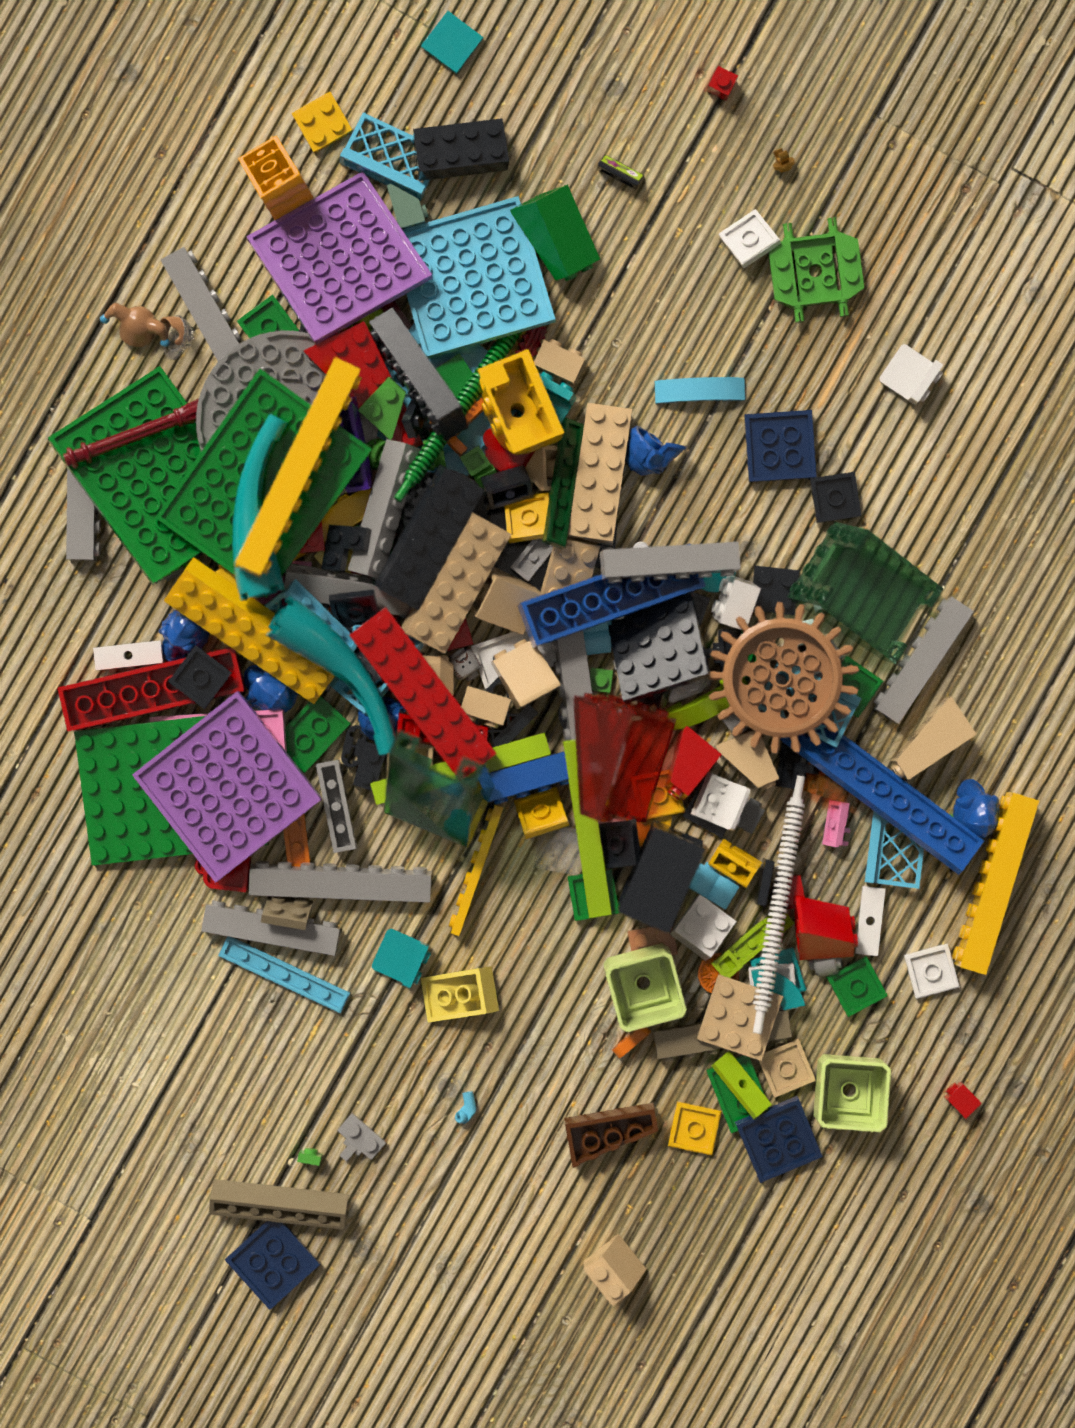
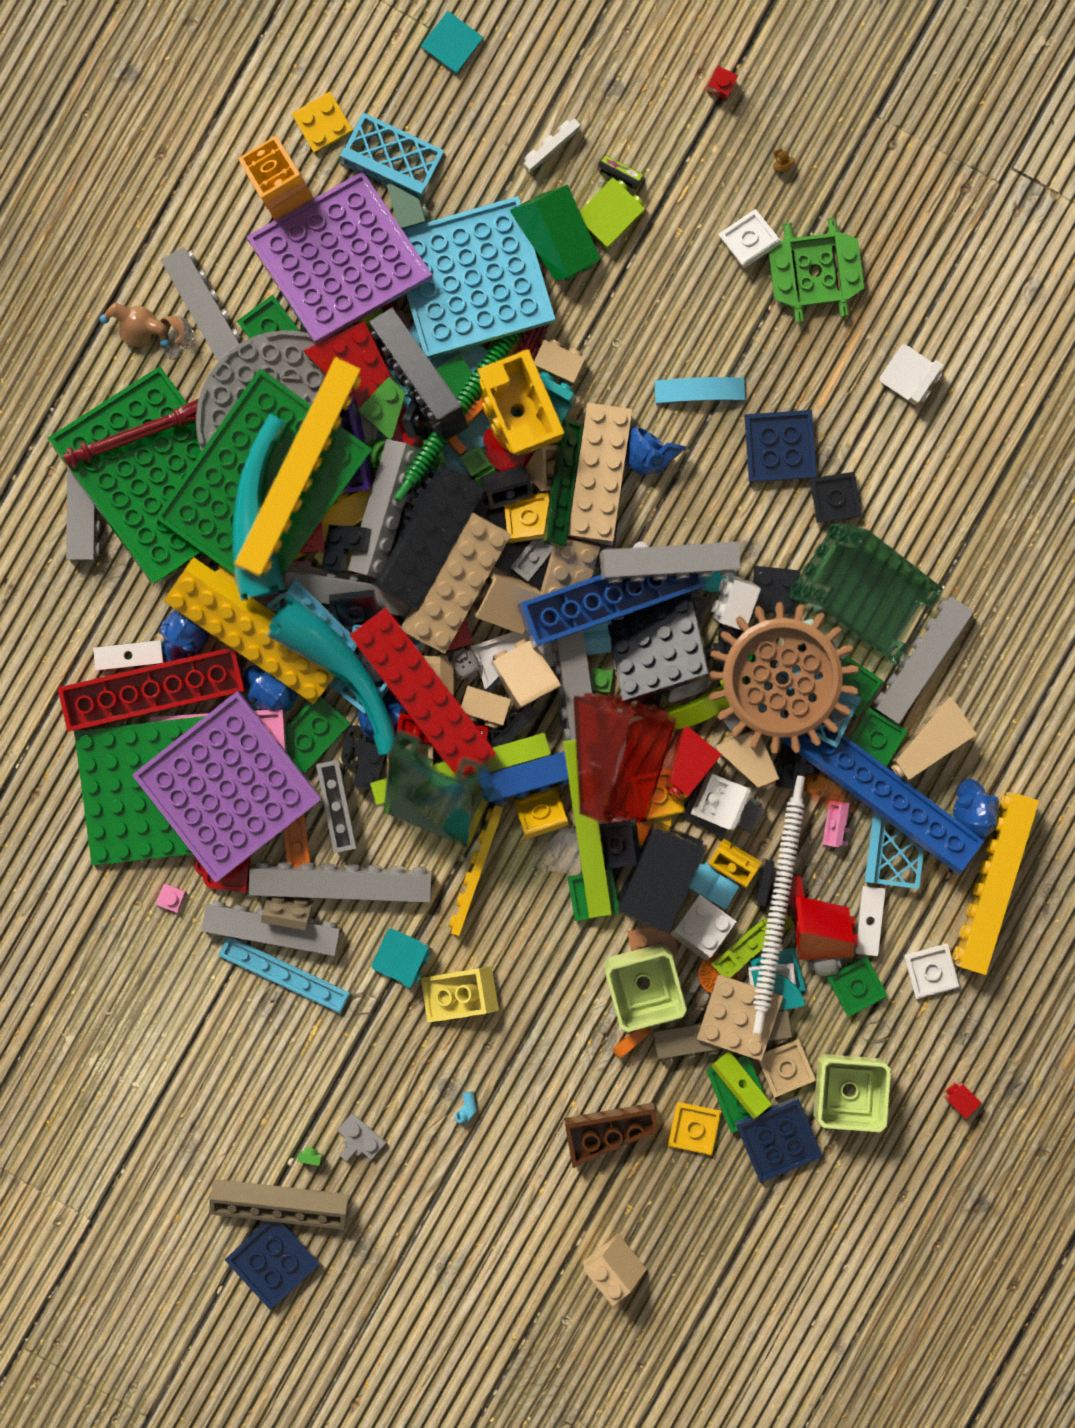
black plate [168,645,232,709] -> none
black brick [413,118,509,181] -> none
none -> bright pink plate [156,883,186,913]
none -> white plate [524,118,581,174]
none -> lime brick [580,178,645,251]
none -> green plate [850,708,908,767]

